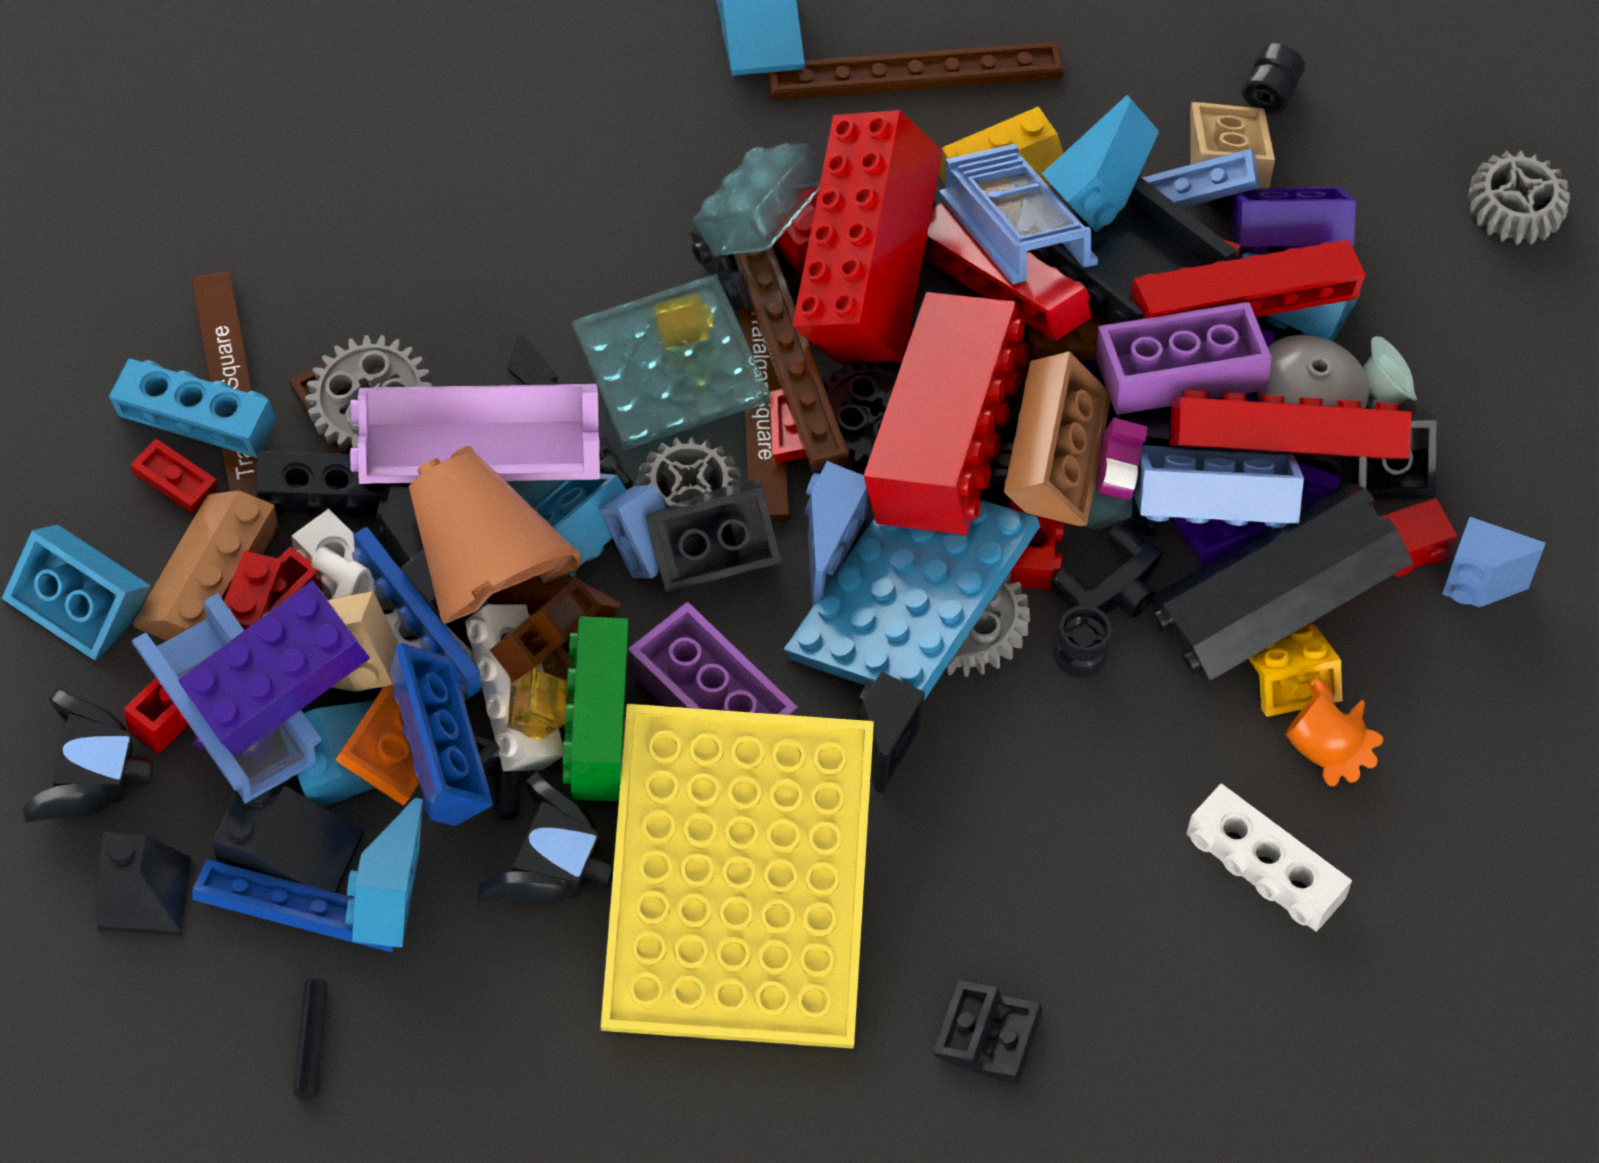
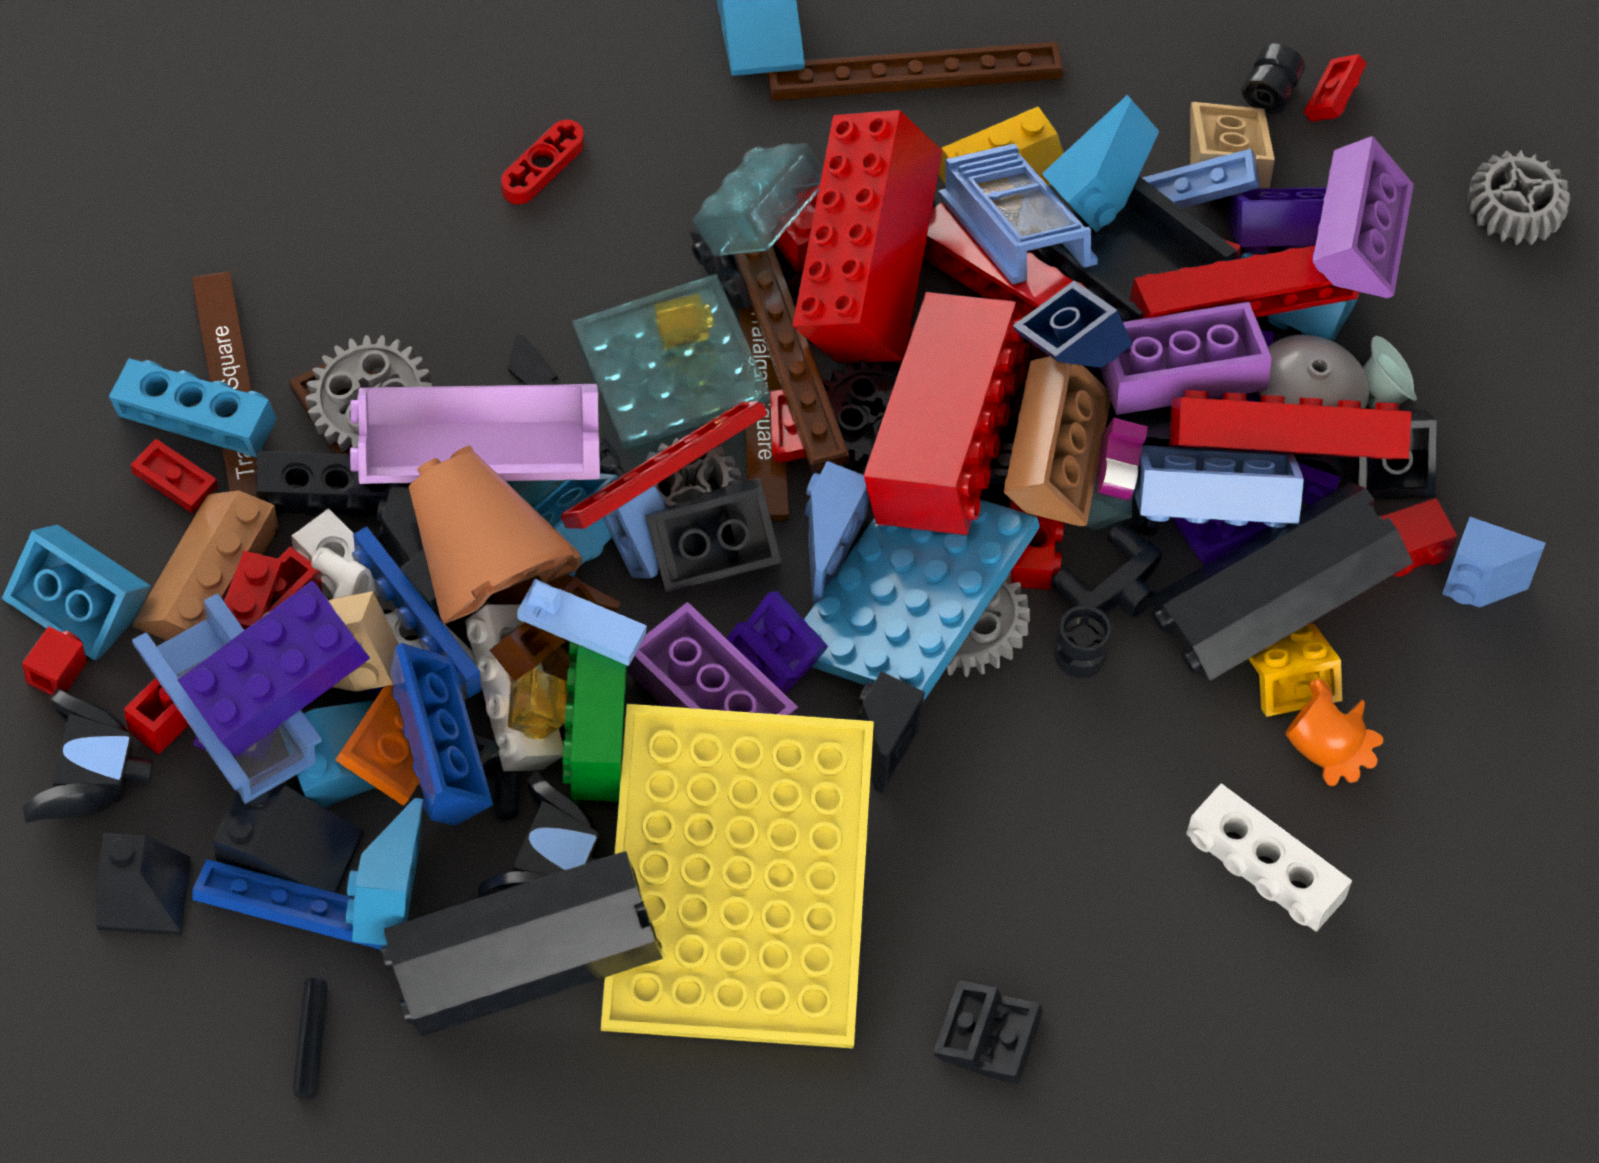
none -> red brick [22,626,87,695]
none -> black panel [381,851,663,1036]
none -> red beam [501,119,584,204]
none -> light blue hinge [517,579,647,666]
none -> red tile [560,402,768,529]
none -> dark purple slope [726,591,829,694]
none -> dark blue slope [1013,281,1133,368]
none -> red plate [1304,54,1367,122]
none -> medium lavender slope [1312,136,1414,298]

